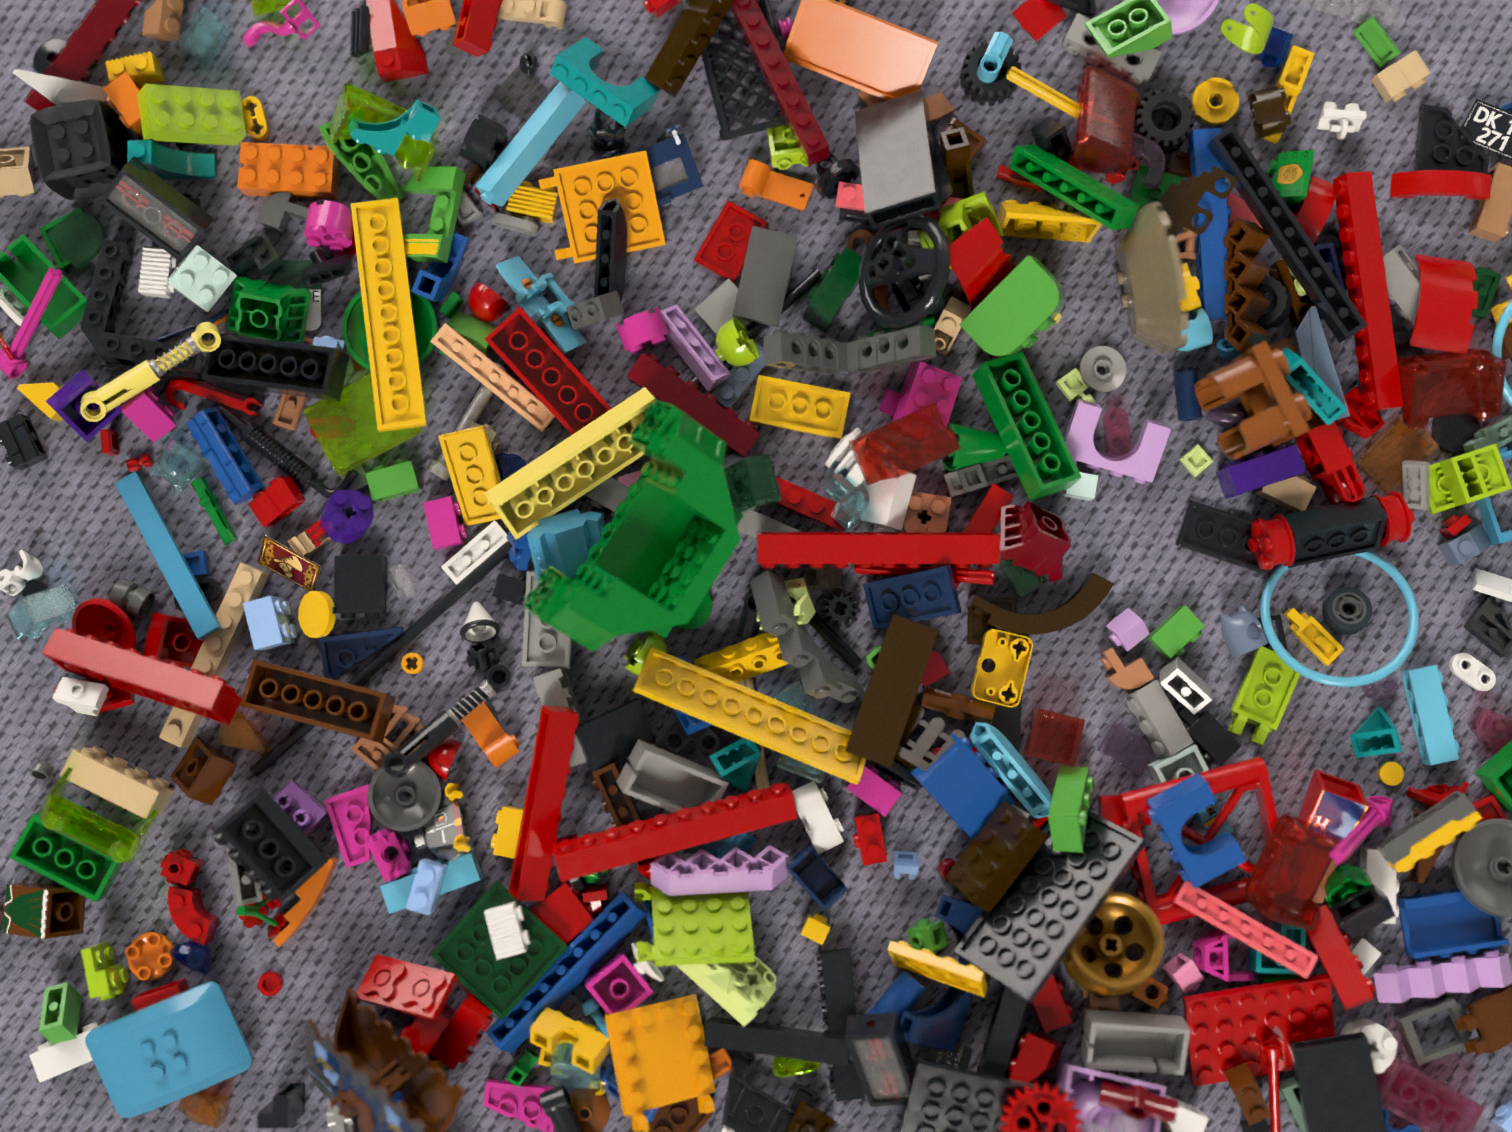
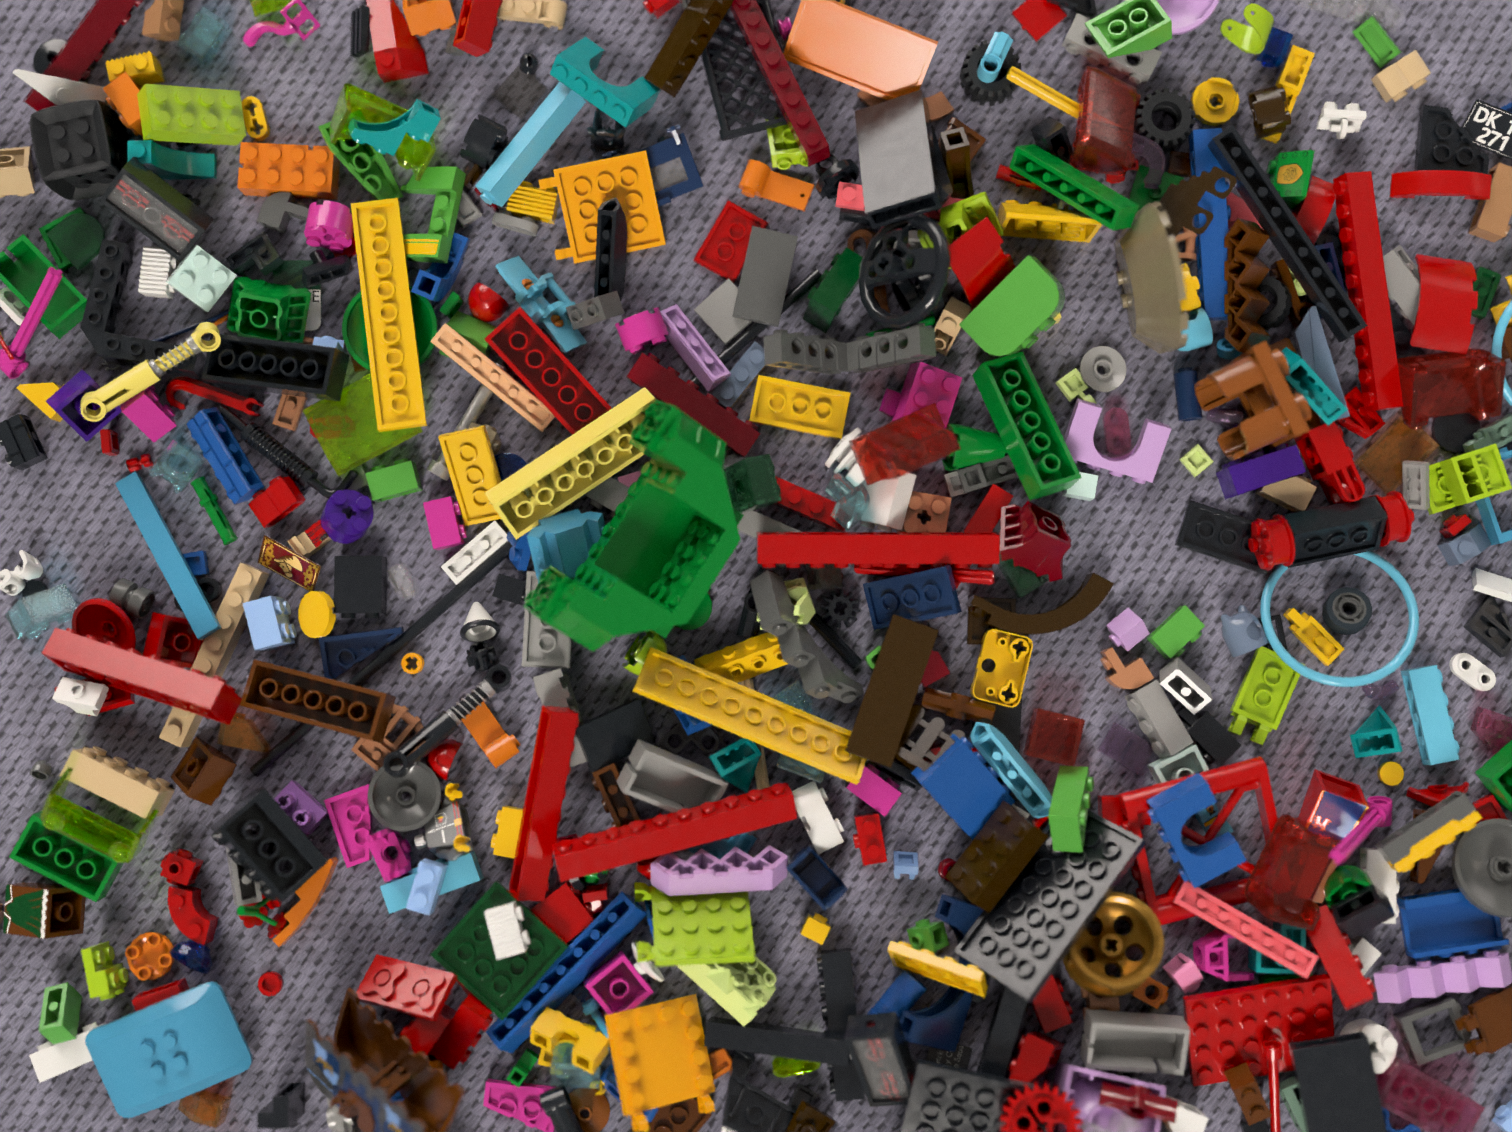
lime cylinder [715,318,760,366] -> none

